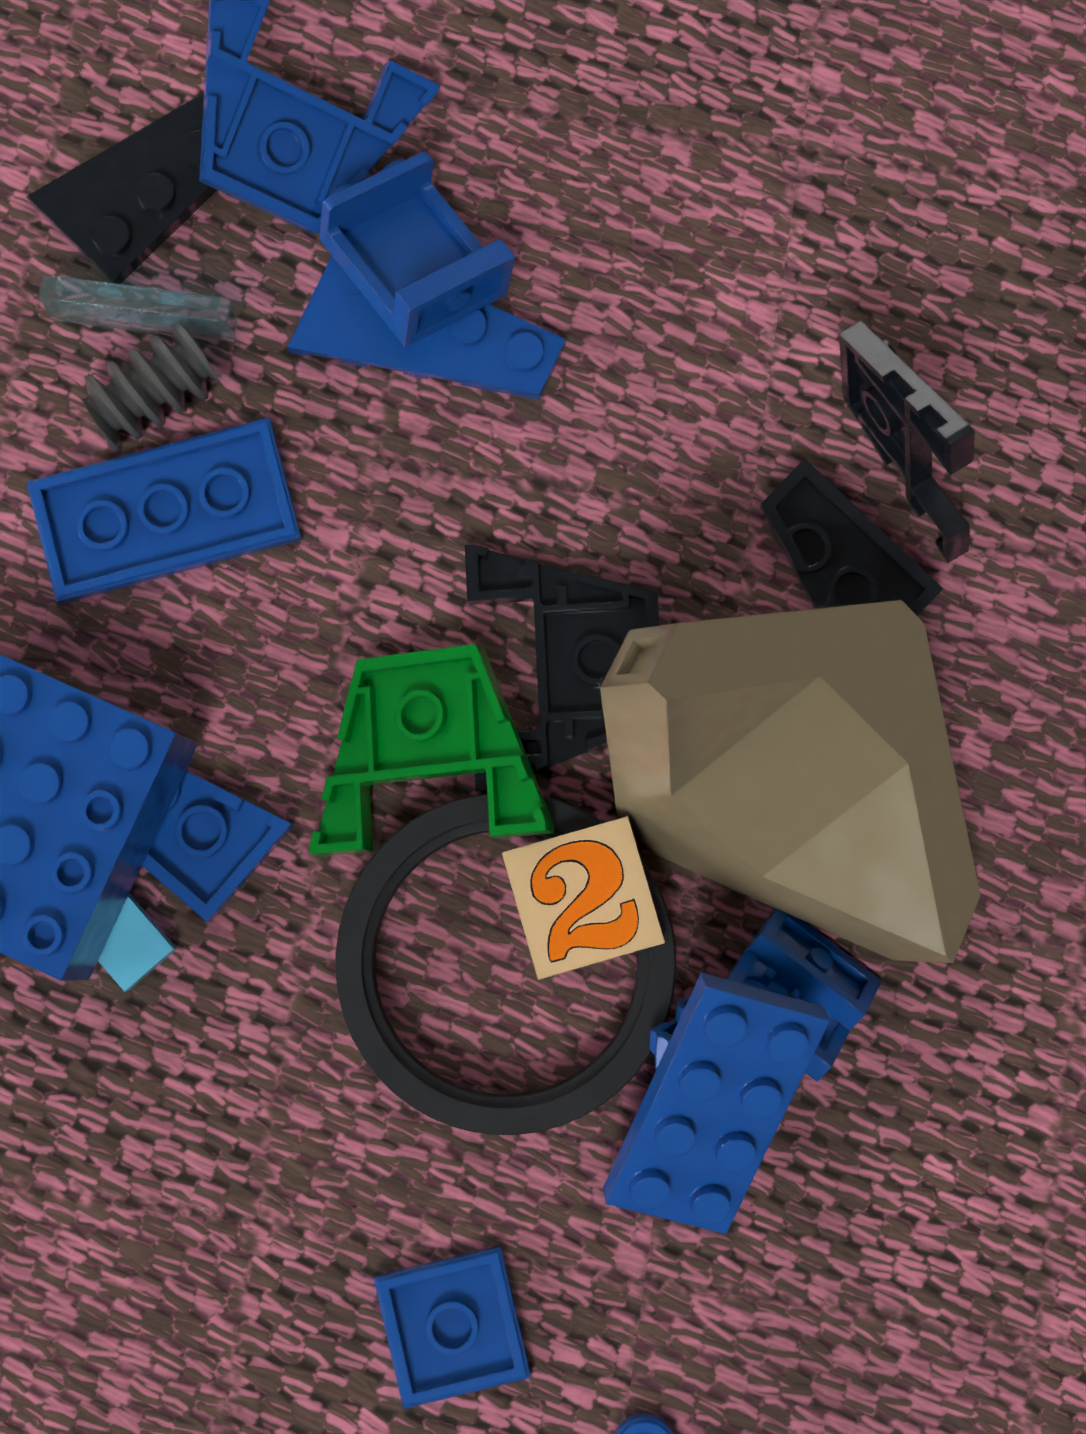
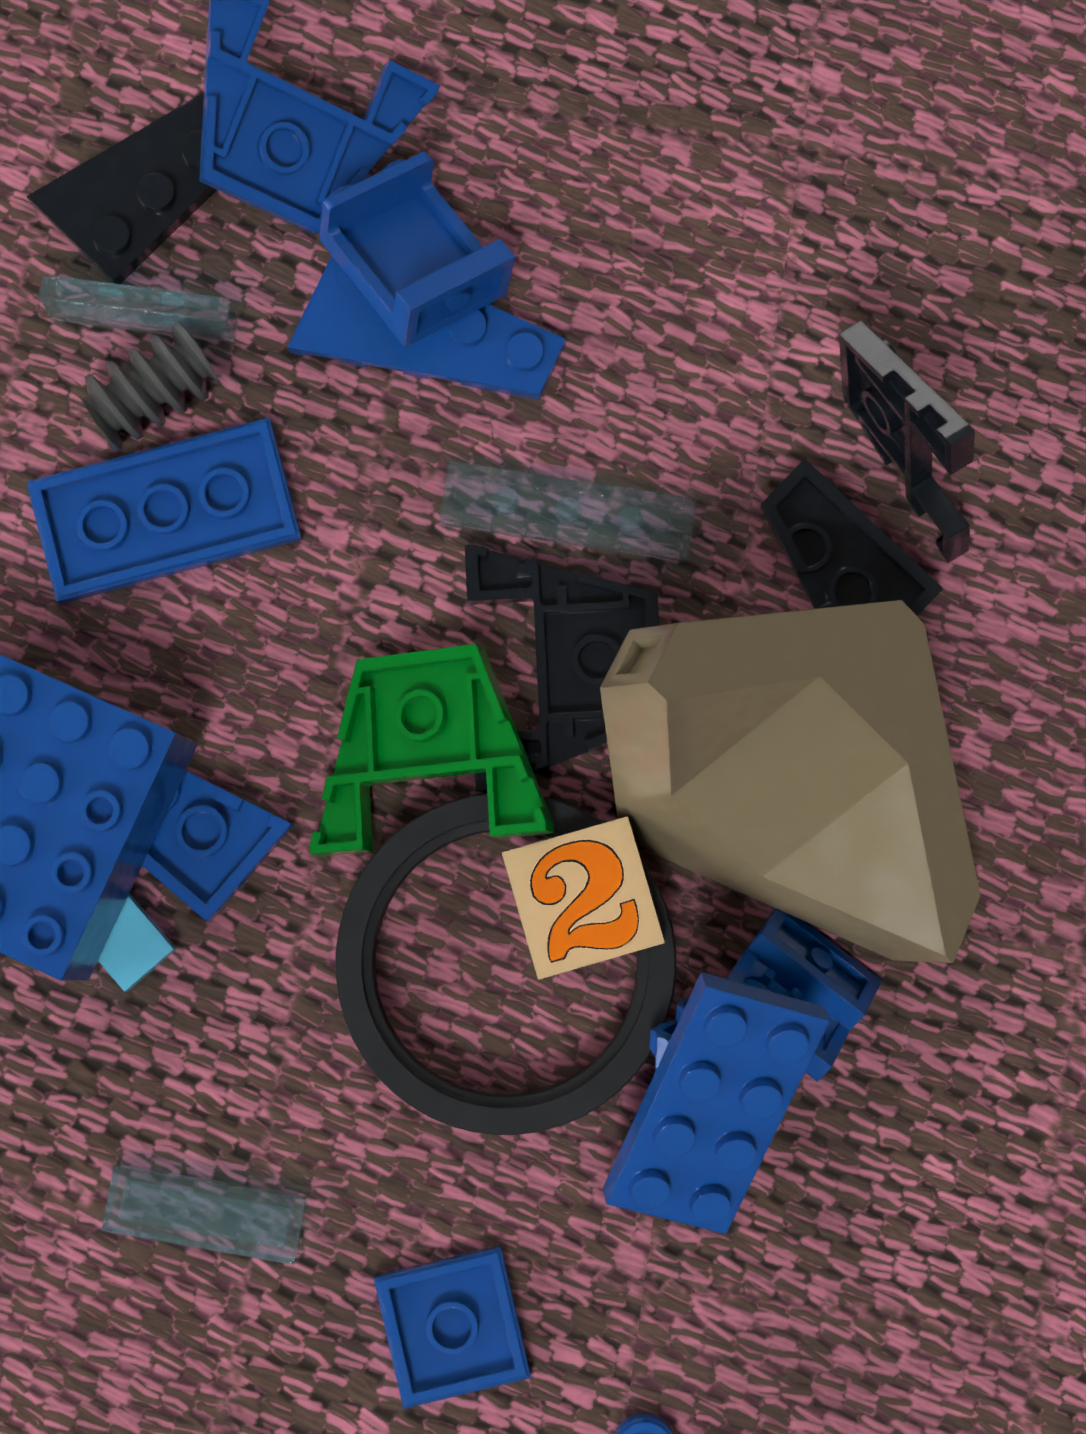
none -> clear light blue tile [102,1163,308,1265]
none -> clear light blue tile [439,461,697,563]

